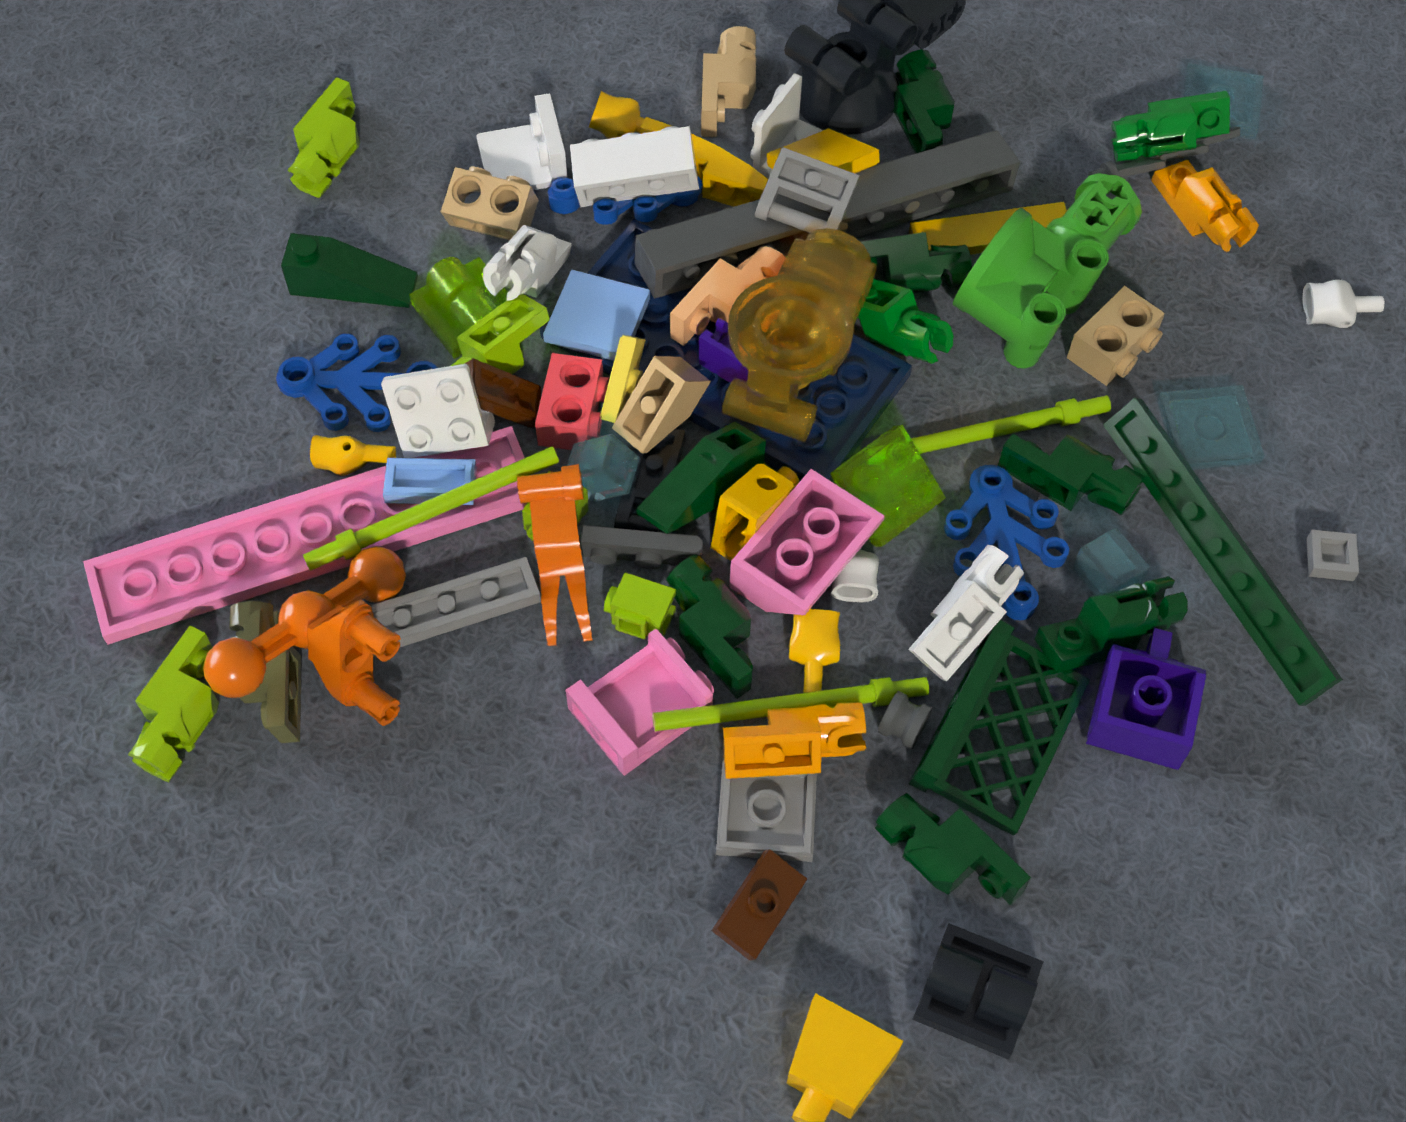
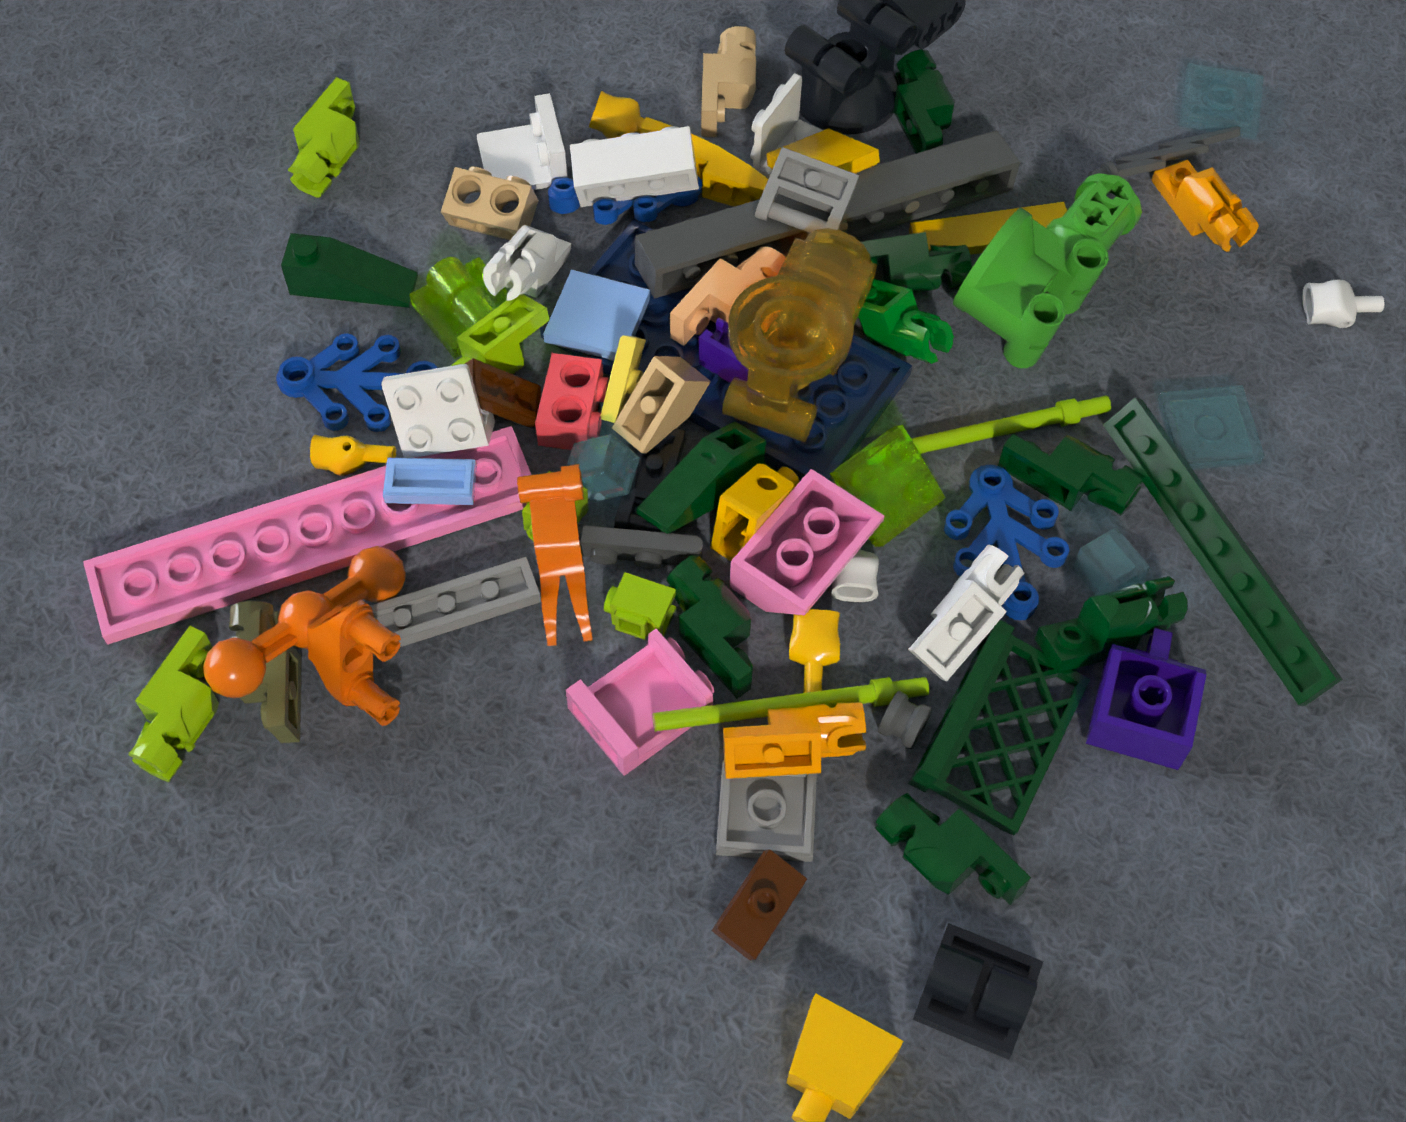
lime bar [303,446,559,571] -> none
tan brick [1067,286,1165,386] -> none
green plate [1111,91,1230,162] -> none
light grey plate [1306,530,1359,581] -> none

